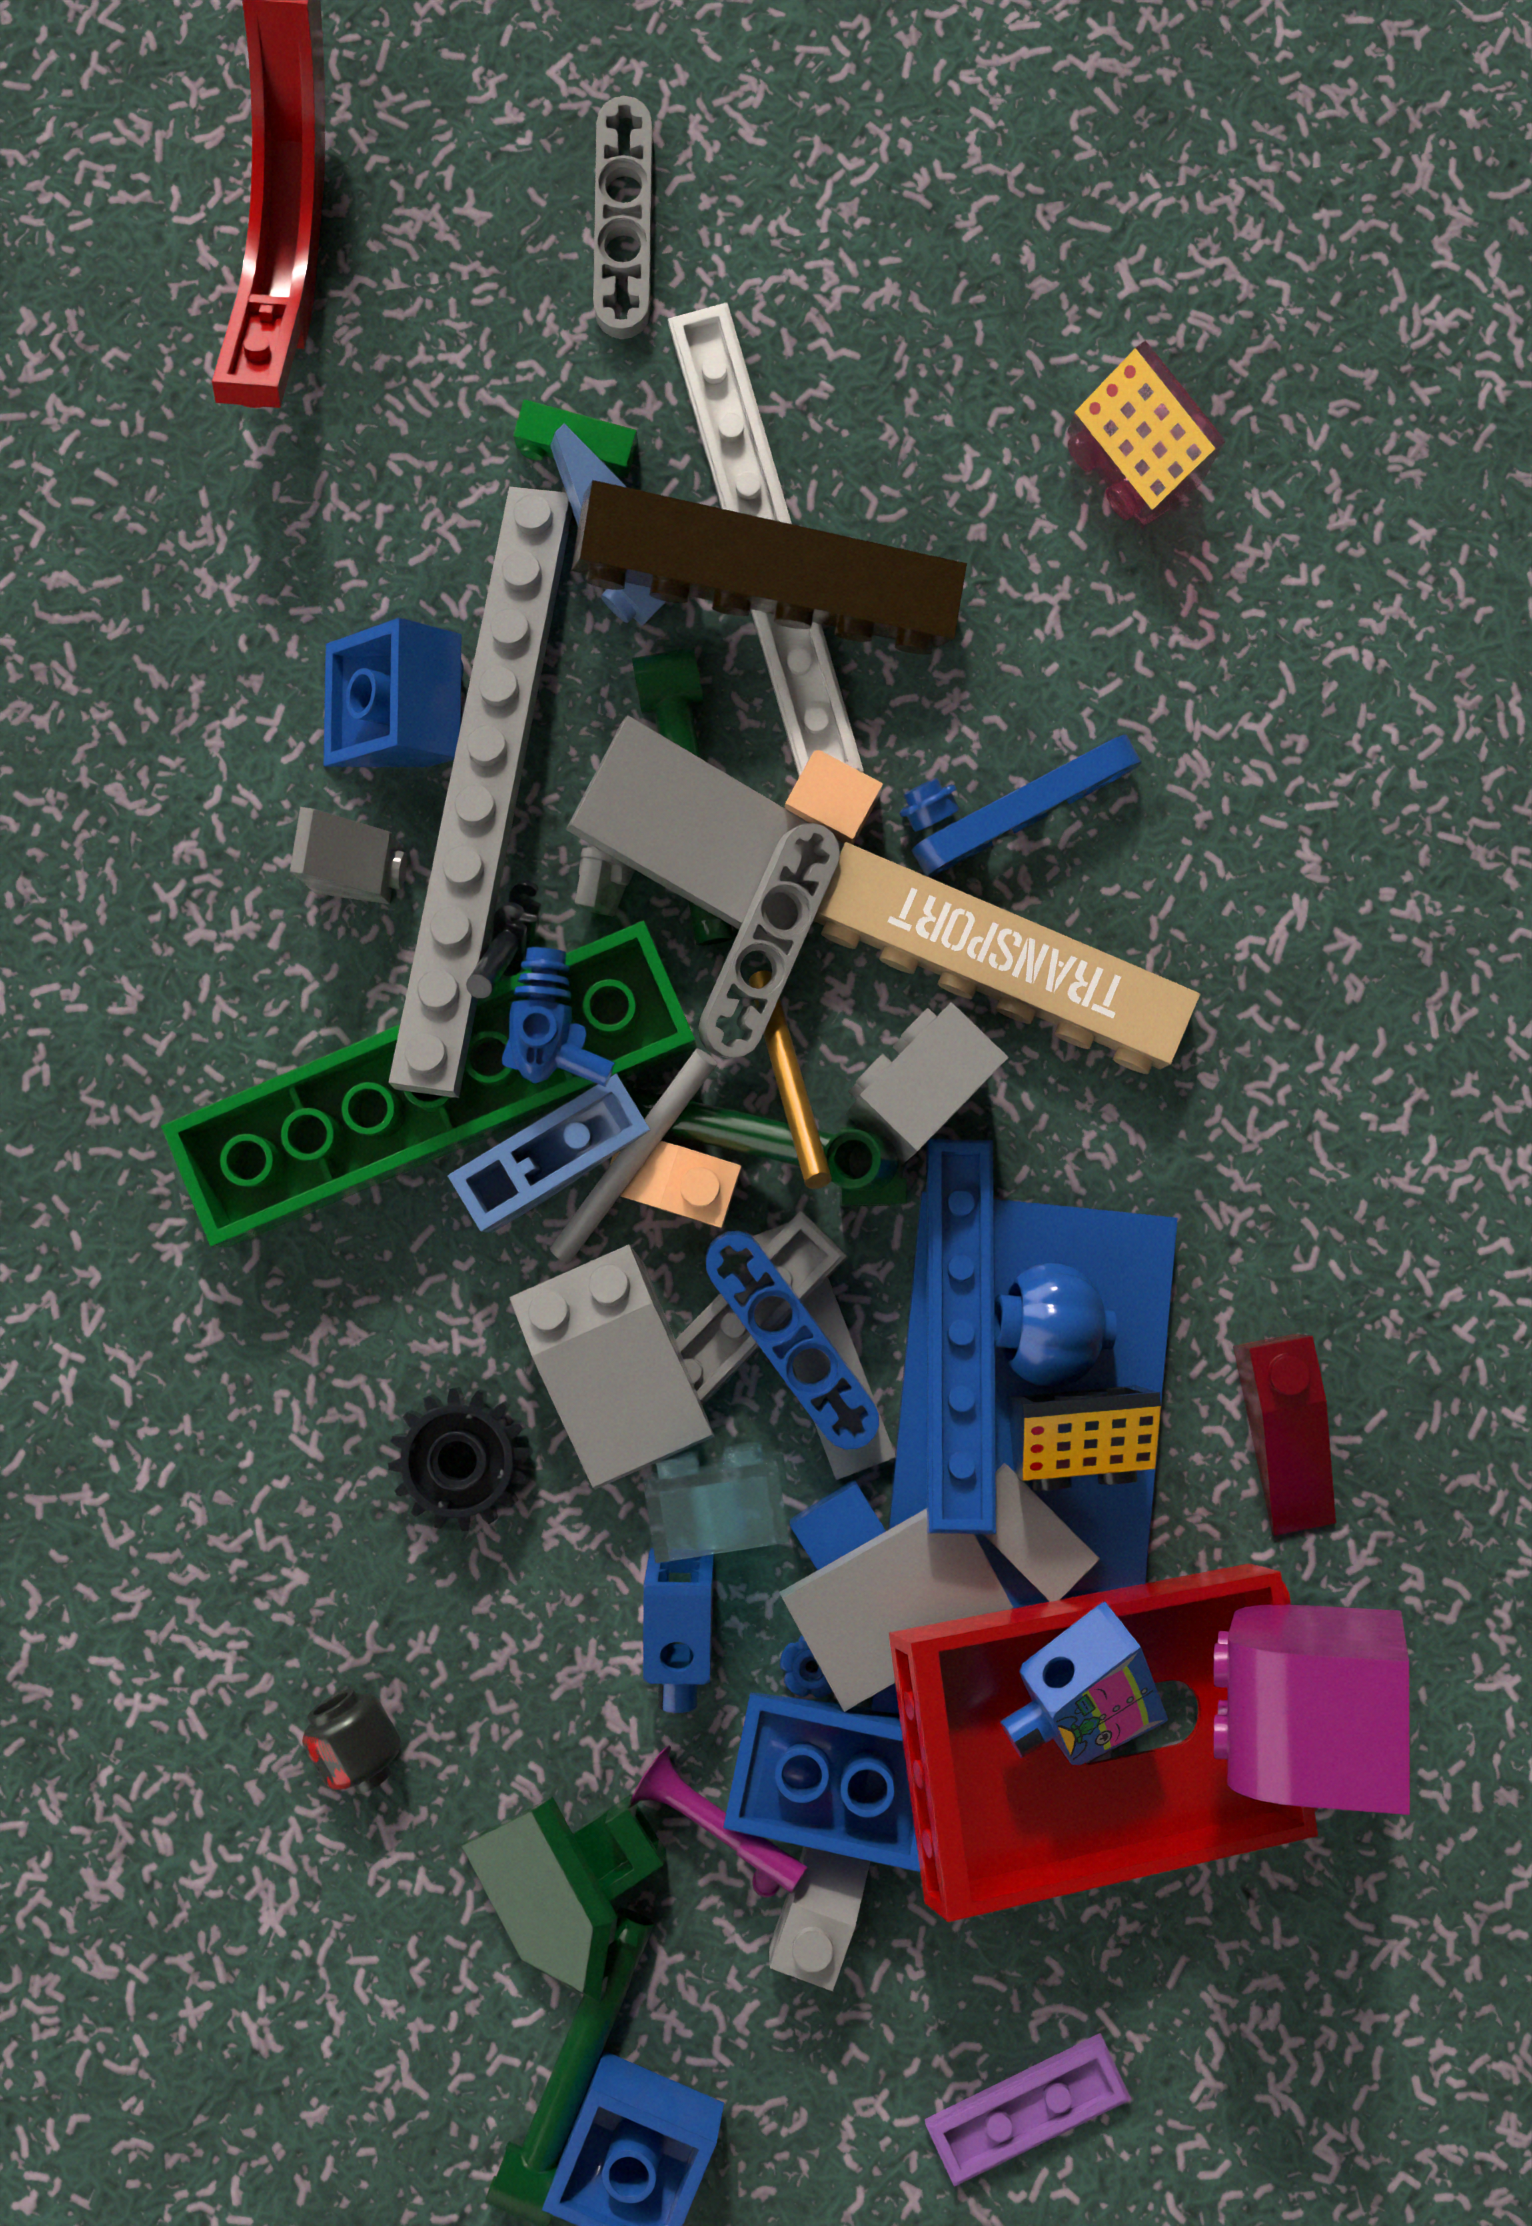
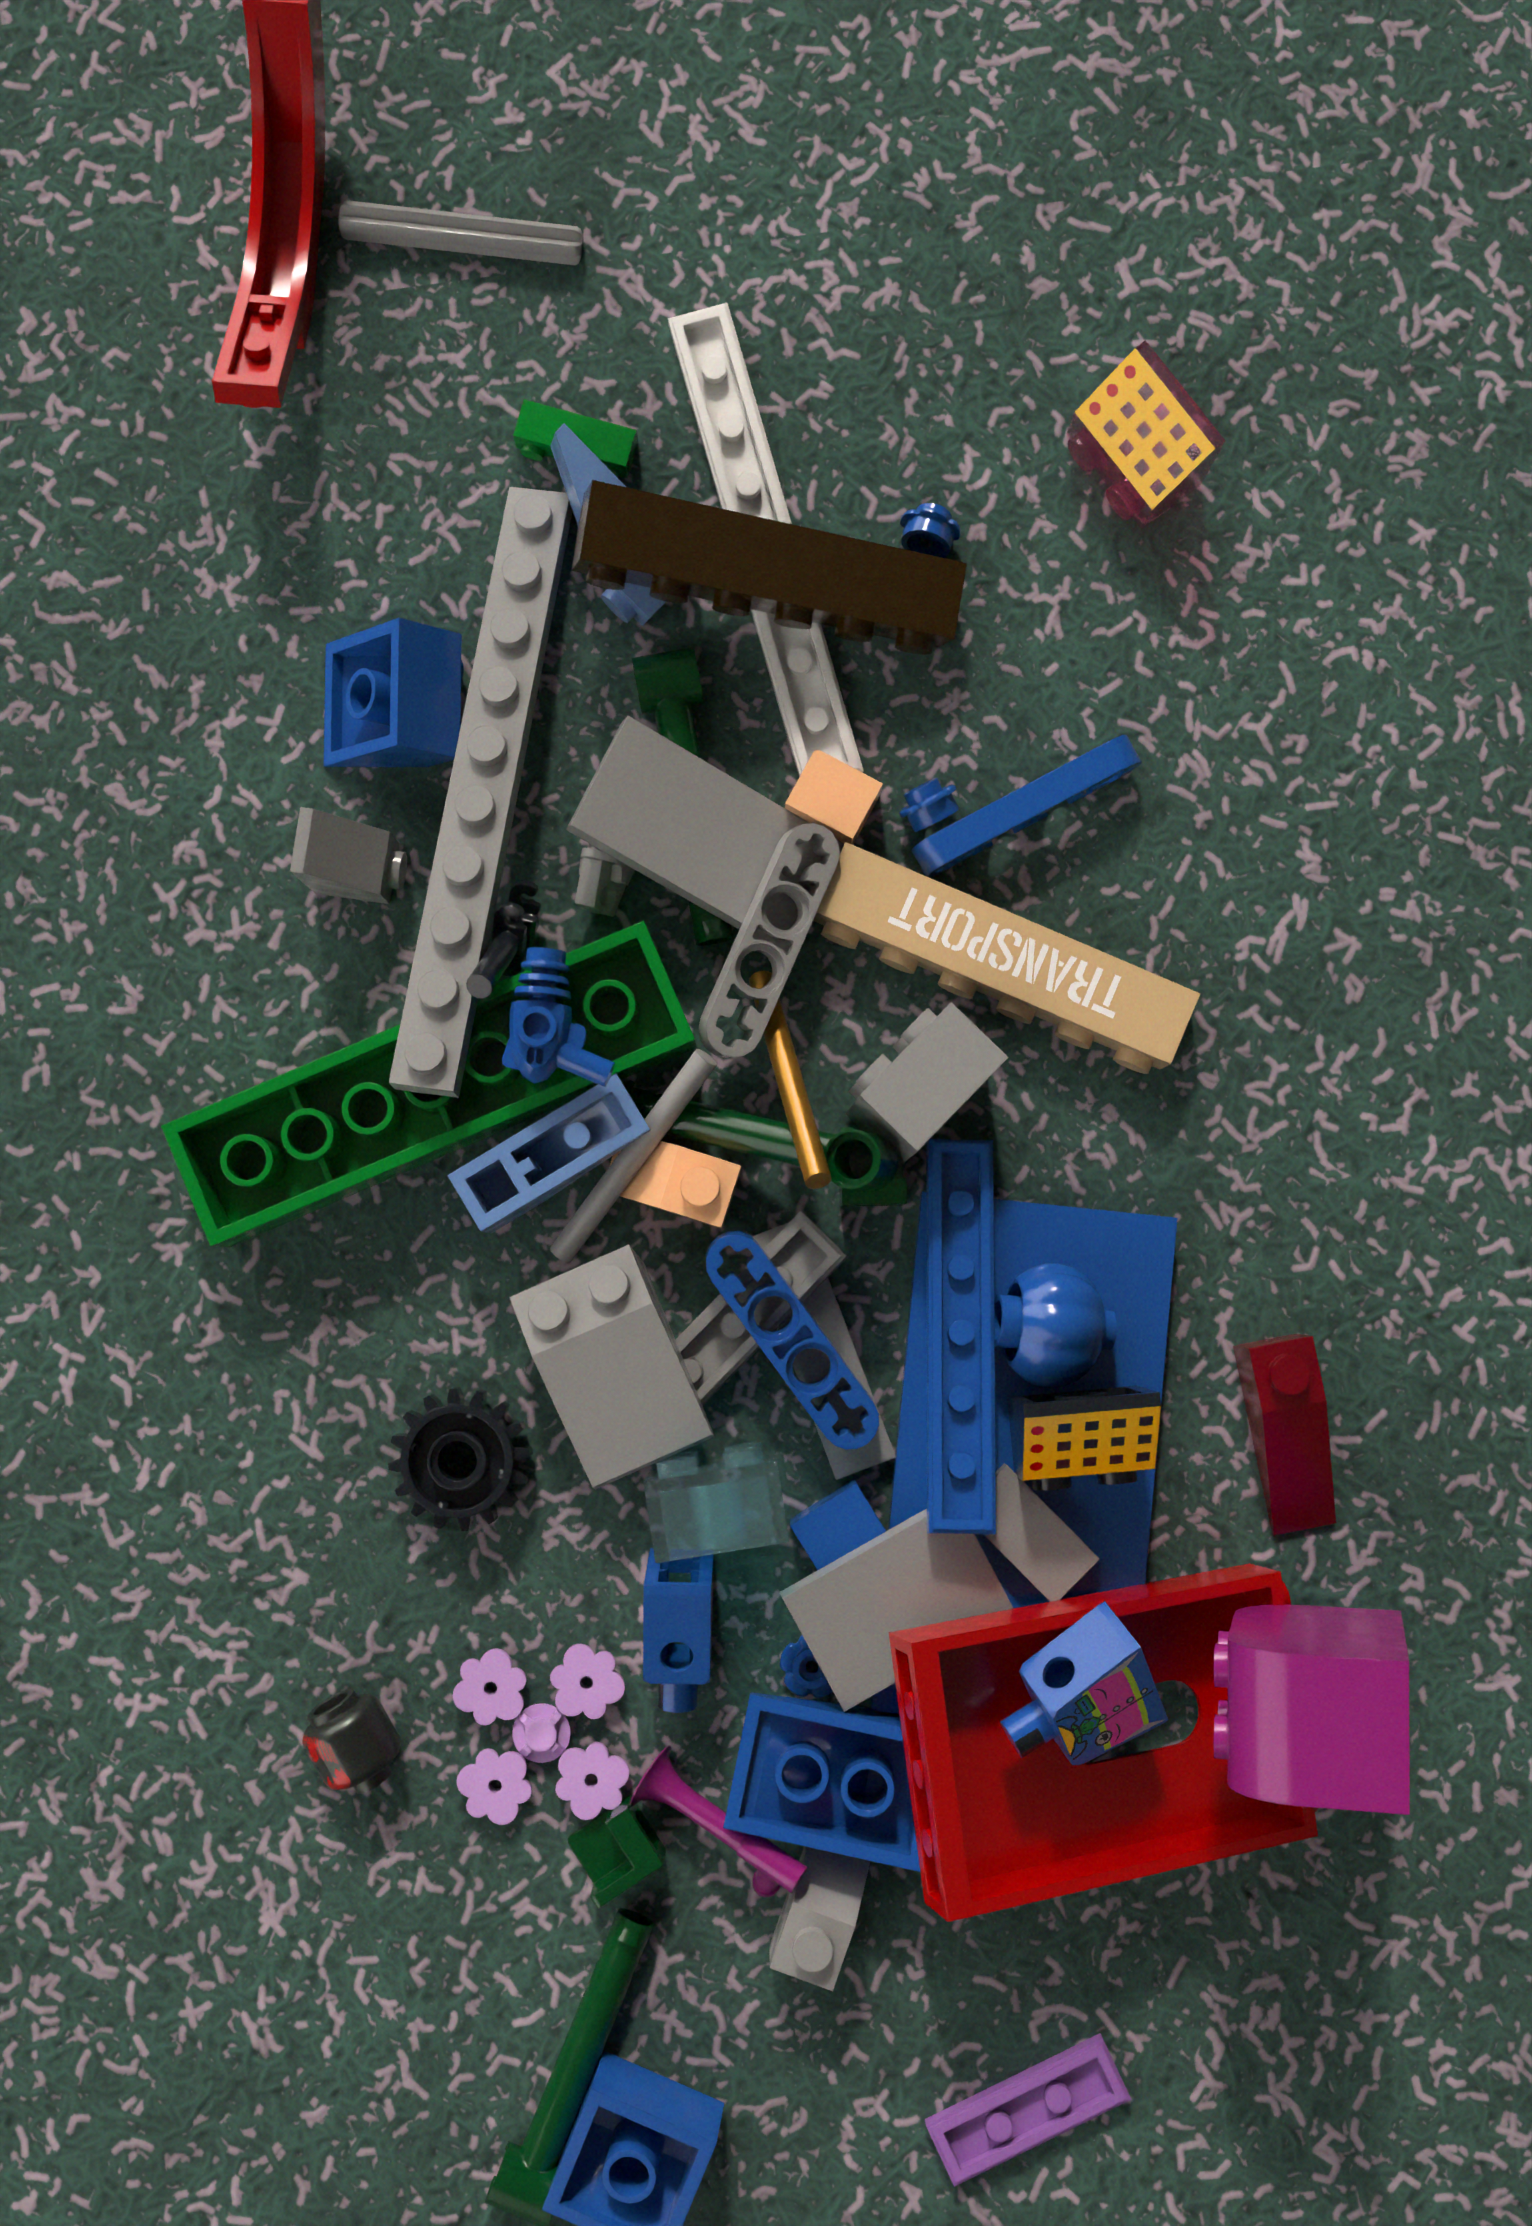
dark green tile [461,1797,618,2003] -> none
light grey beam [593,96,653,339] -> none
none -> light grey axle [338,200,583,265]
none -> lavender plant [453,1644,629,1825]
none -> blue plate [900,503,961,558]

